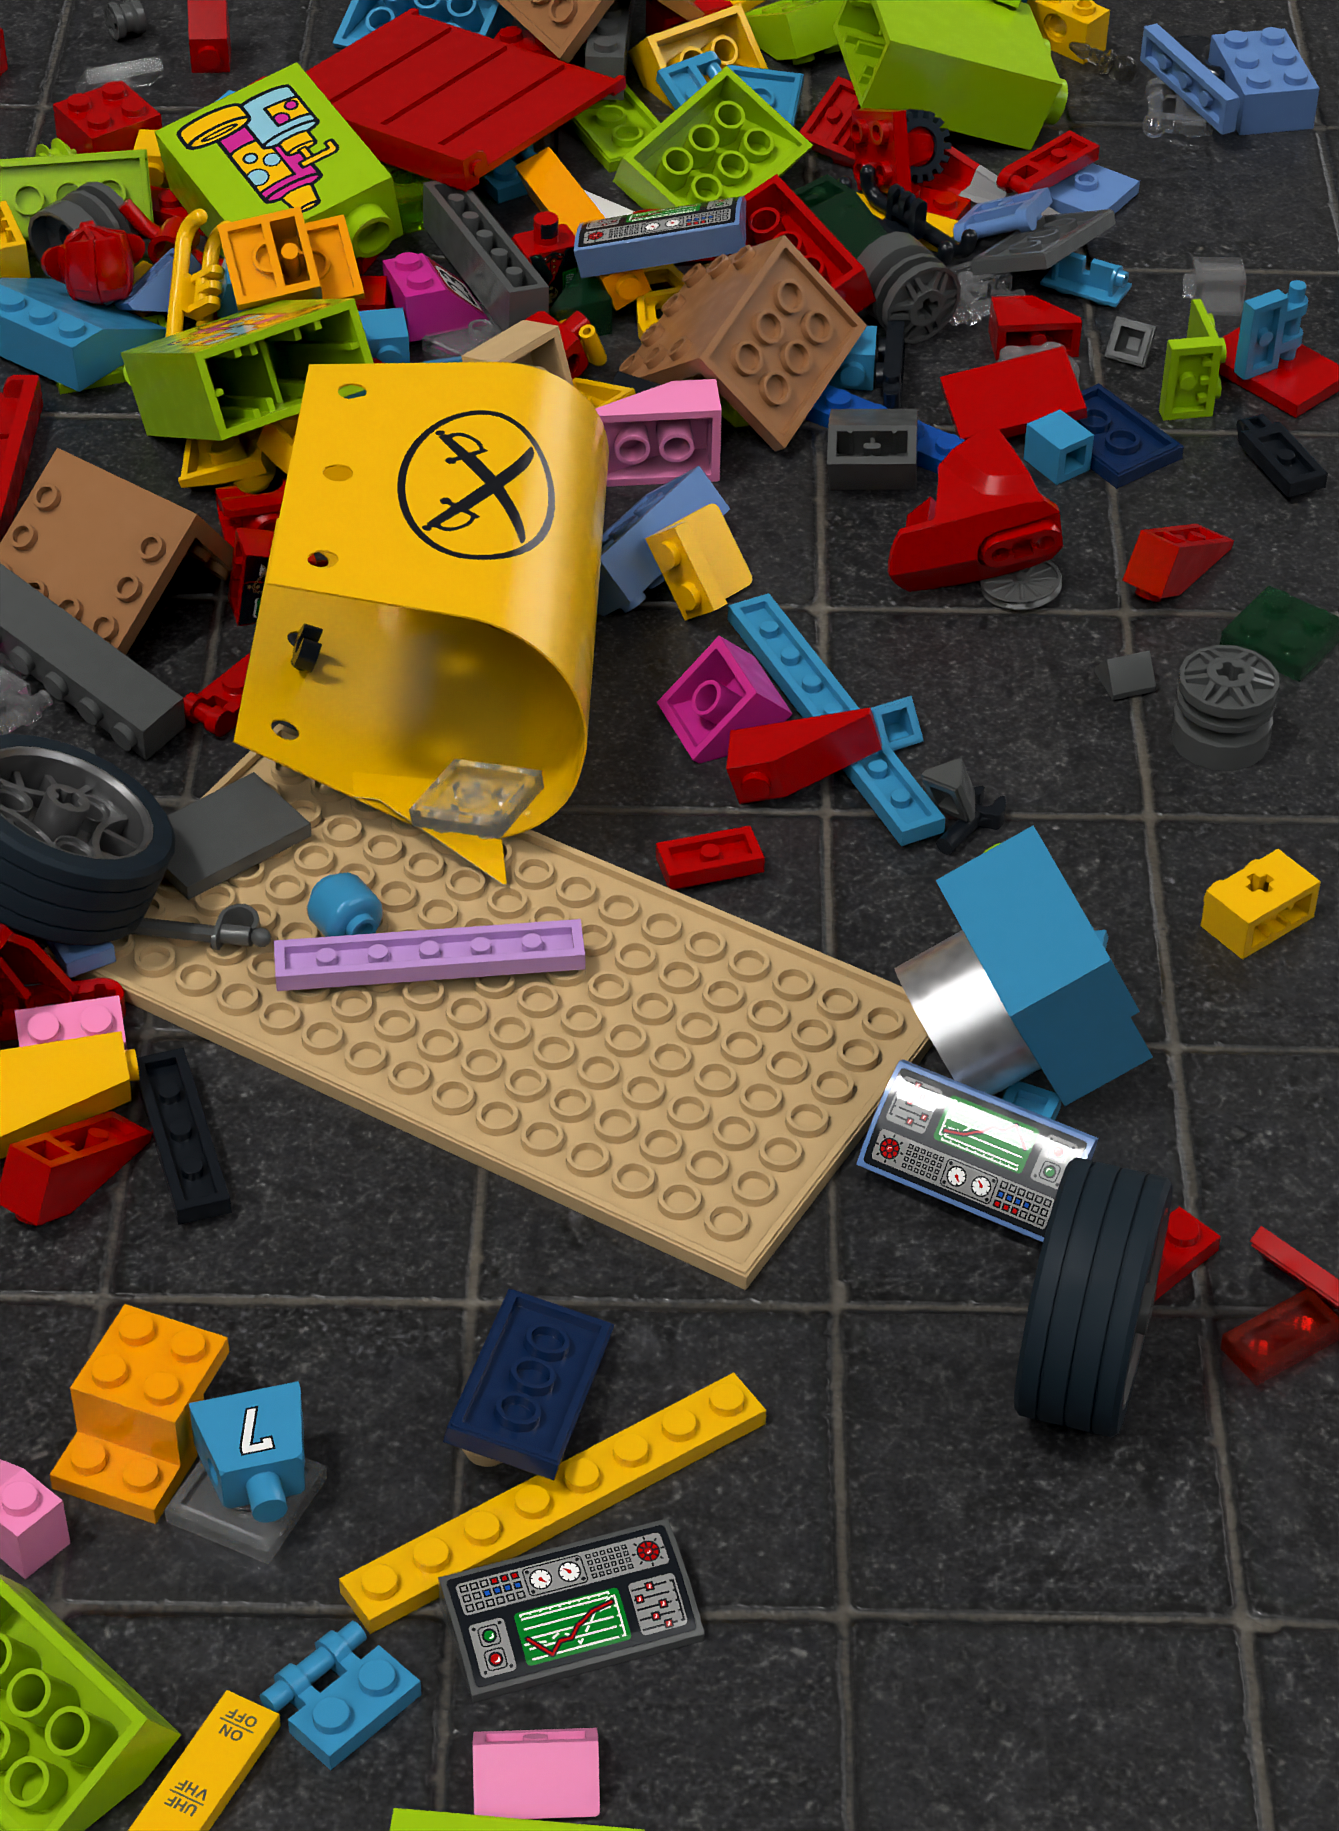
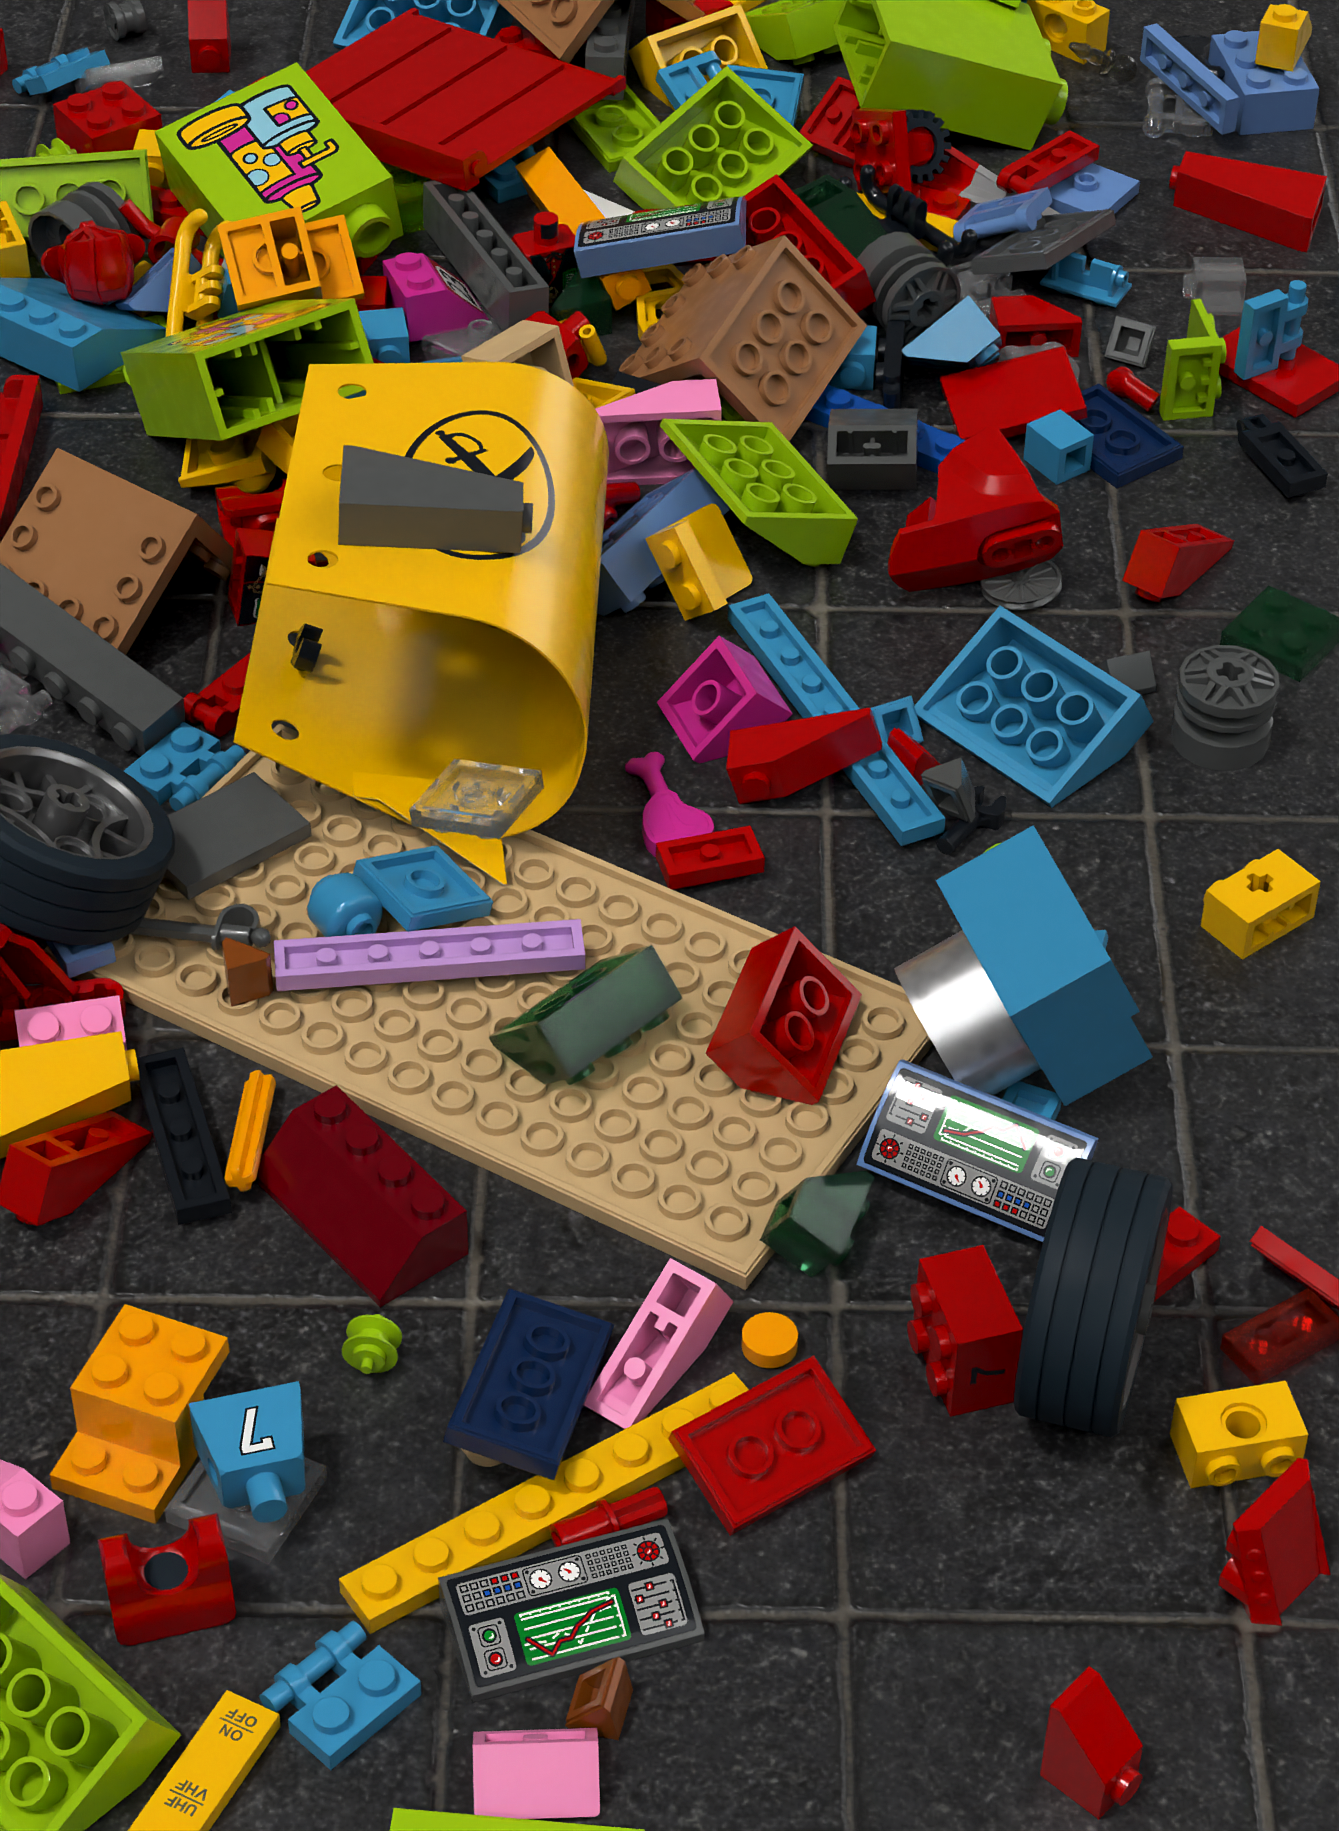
none -> dark azure plate [12,47,110,95]
none -> red piece [97,1513,236,1646]
none -> dark azure plate [124,722,246,811]
none -> dark orange slope [222,937,274,1006]
none -> light orange axle [224,1070,276,1192]
none -> dark red slope [255,1085,469,1308]
none -> dark grey slope [338,445,533,553]
none -> lime wheel [342,1314,402,1374]
none -> dark azure tile [353,845,493,932]
none -> clear green slope [489,945,682,1085]
none -> red axle [550,1487,668,1547]
none -> dark orange slope [565,1657,633,1741]
none -> bright pink slope [584,1258,734,1429]
none -> red arm [603,482,640,529]
none -> dark pink piece [625,752,715,857]
none -> lime slope [660,418,858,567]
none -> red tile [668,1355,876,1536]
none -> red slope [705,926,862,1105]
none -> light orange tile [741,1312,798,1368]
none -> clear green slope [760,1171,874,1278]
none -> red slope [887,727,941,785]
none -> dark azure slope [901,295,1002,371]
none -> red brick [907,1245,1023,1417]
none -> dark azure slope [915,606,1154,808]
none -> red slope [1040,1666,1143,1820]
none -> red arm [1106,366,1161,412]
none -> red slope [1169,151,1327,253]
none -> yellow brick [1170,1381,1309,1488]
none -> red slope [1218,1458,1330,1626]
none -> yellow slope [1255,4,1312,72]

